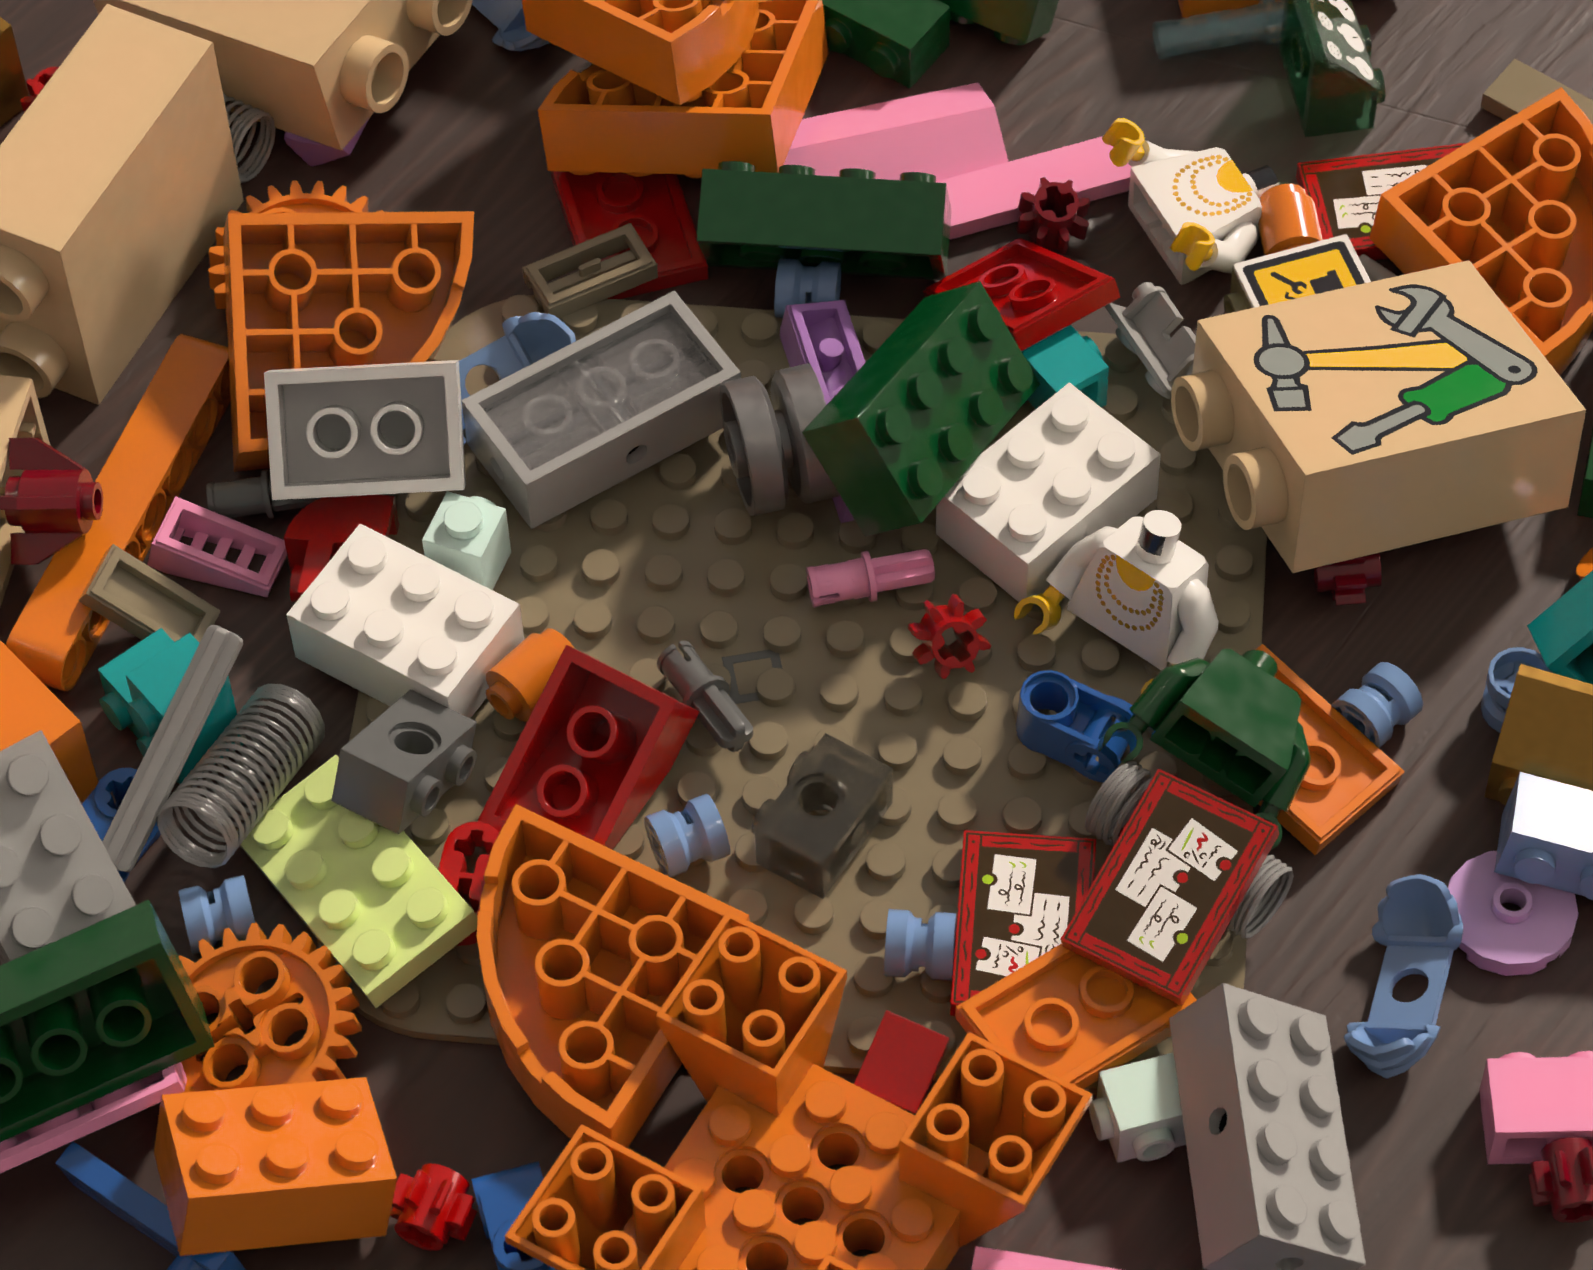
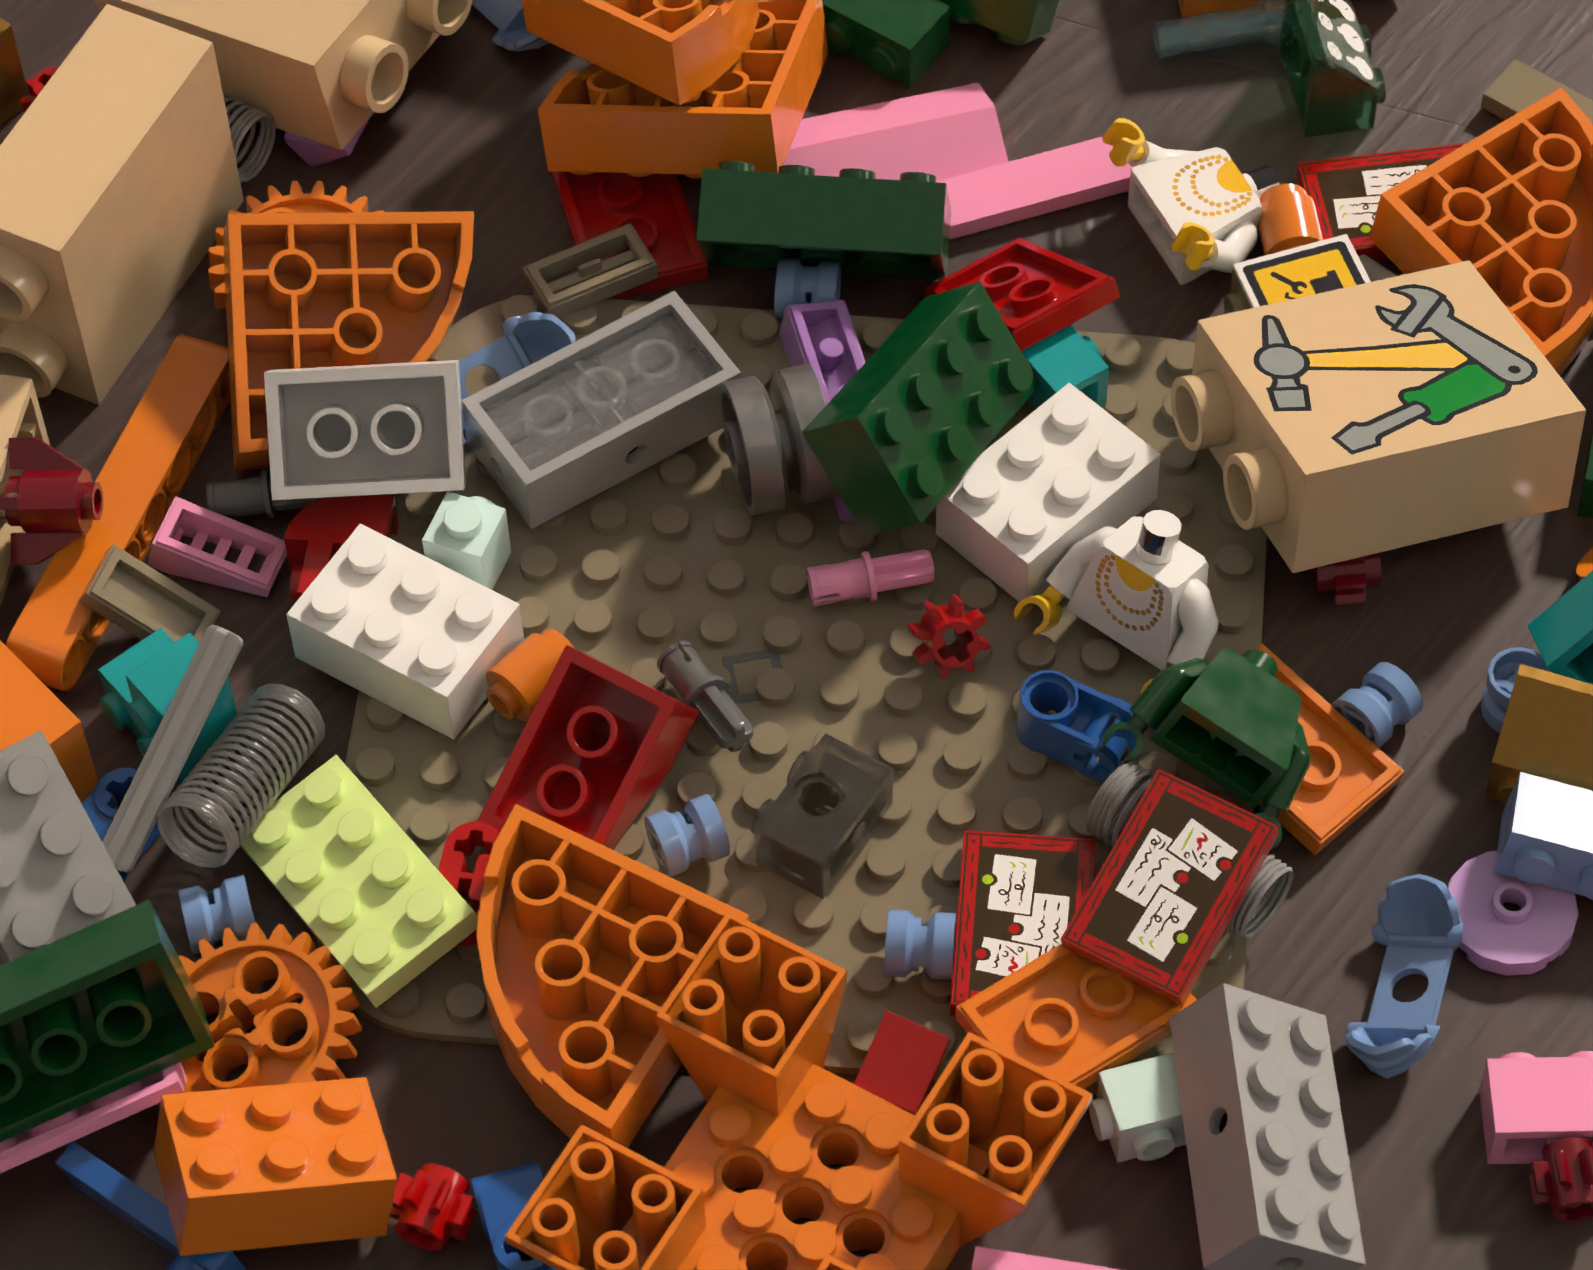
dark grey brick [332,690,477,835] -> none
dark red gear [1016,177,1091,255] -> none
light grey hinge [1105,282,1196,399] -> none

